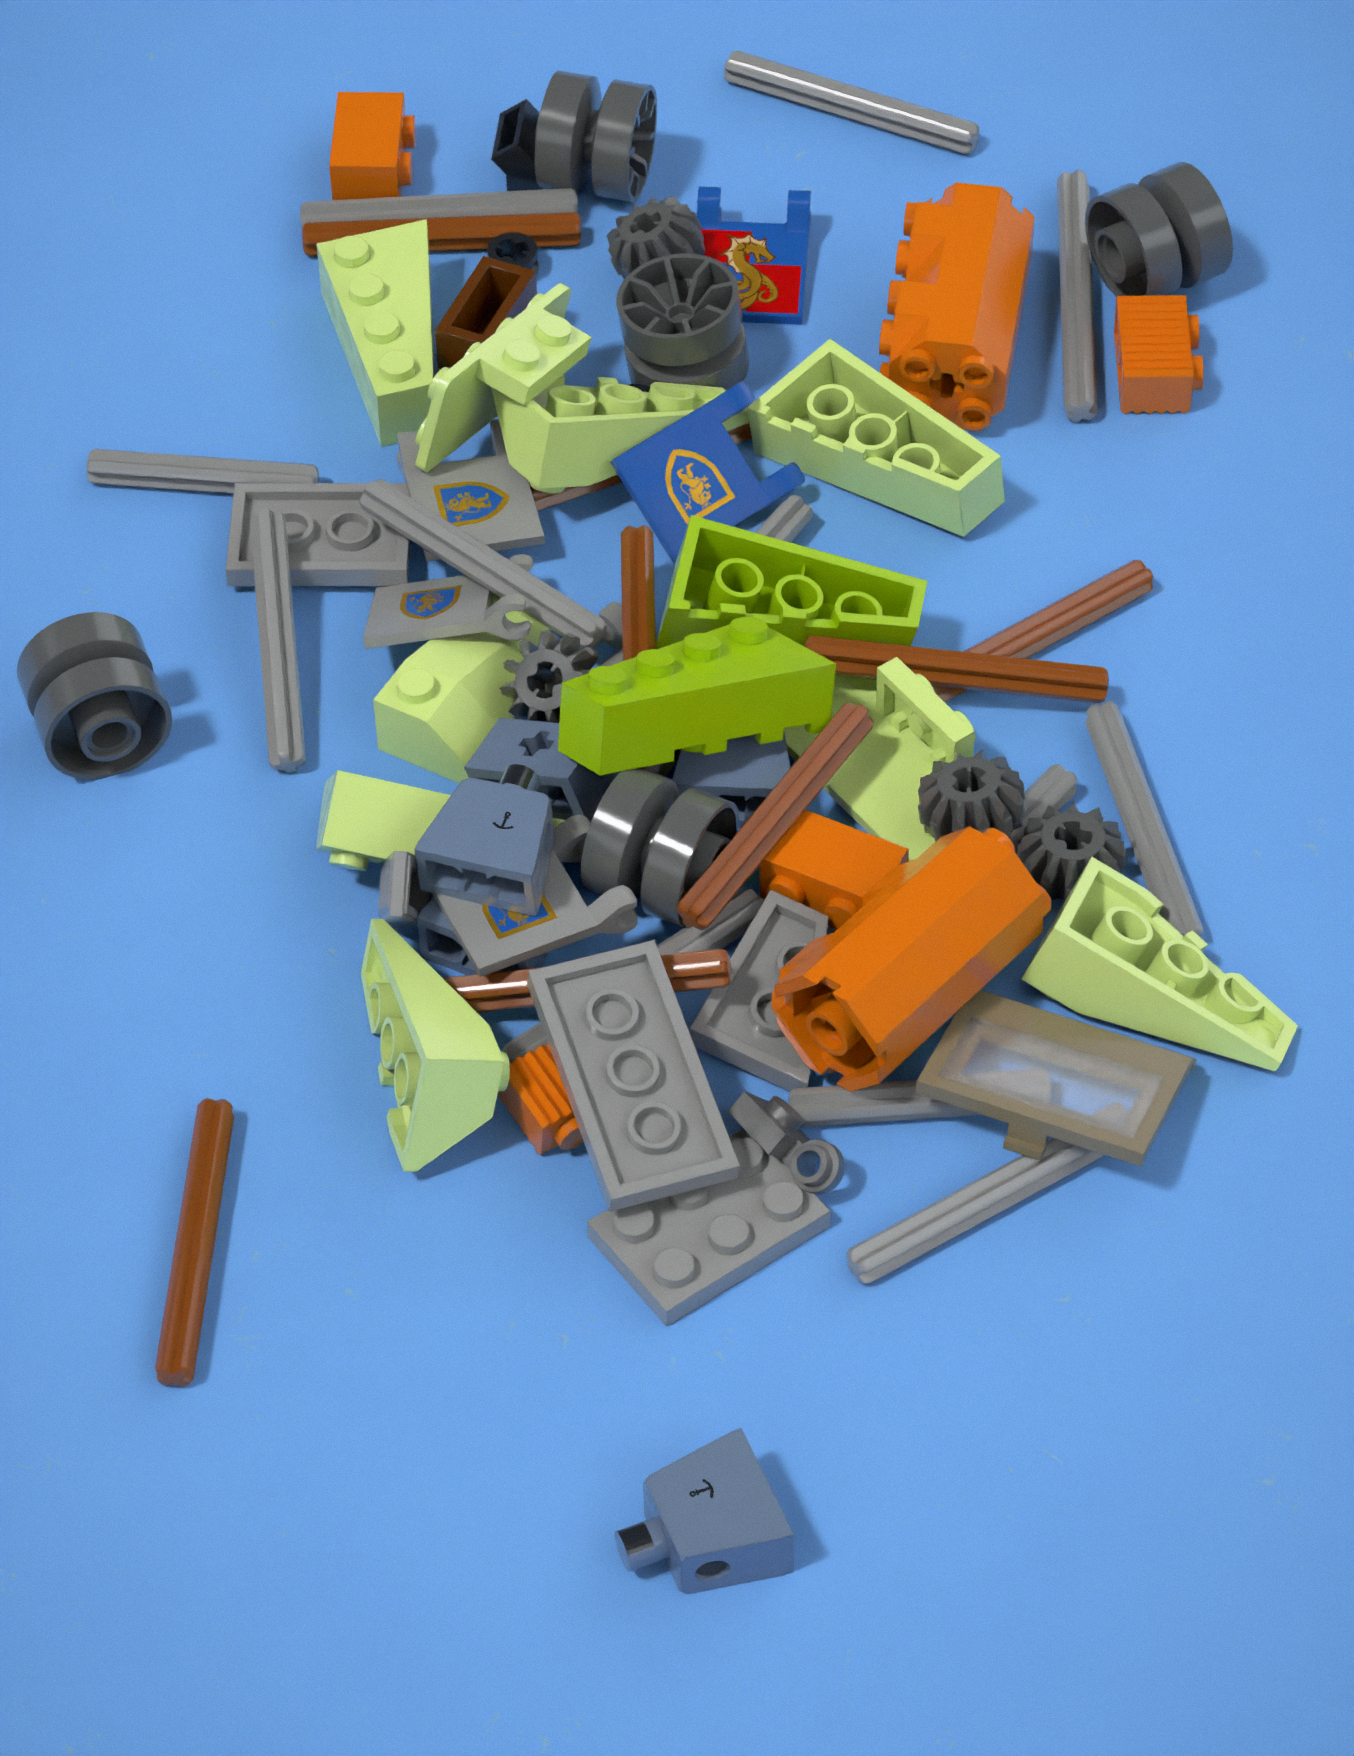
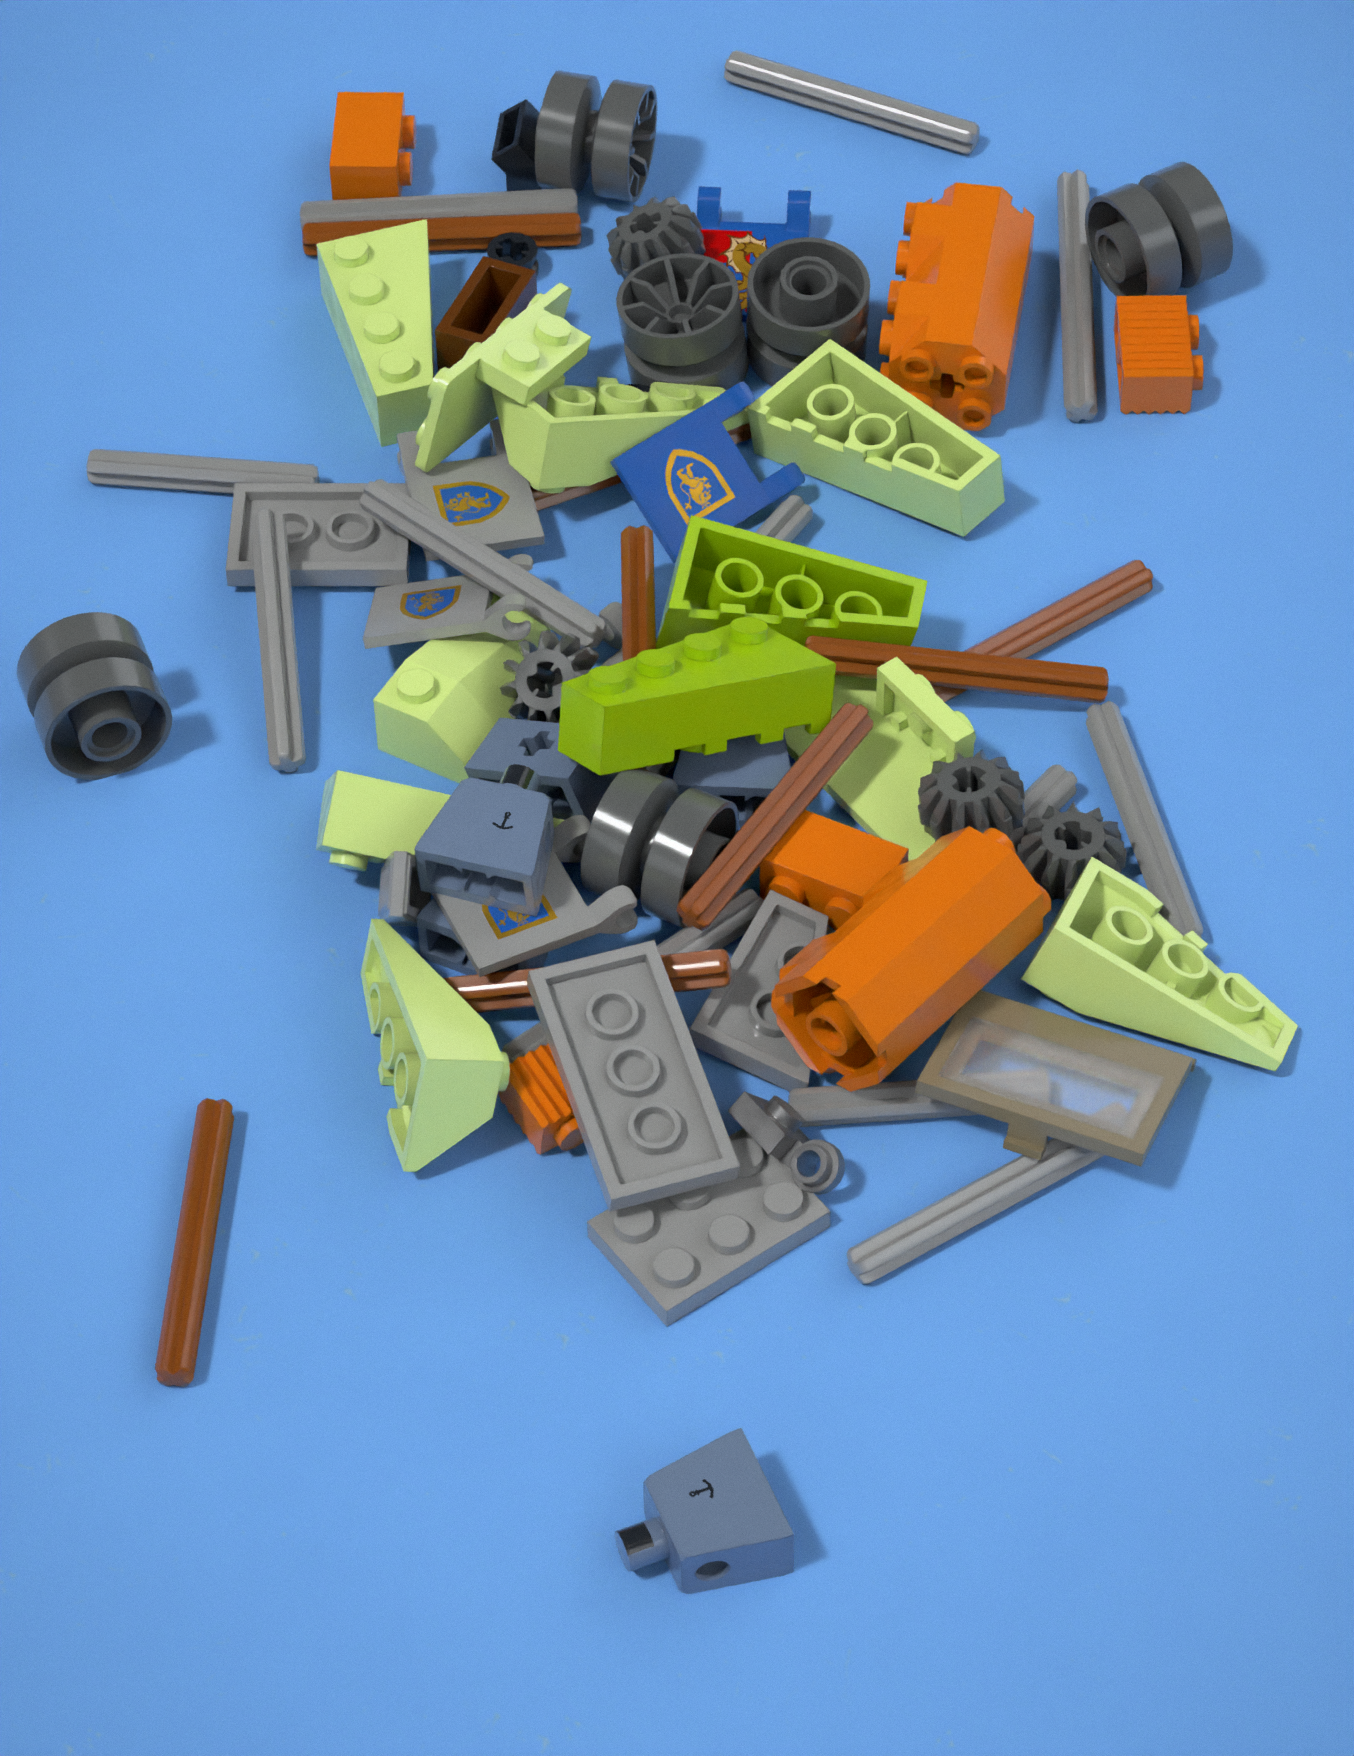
none -> dark grey wheel [746,237,870,386]

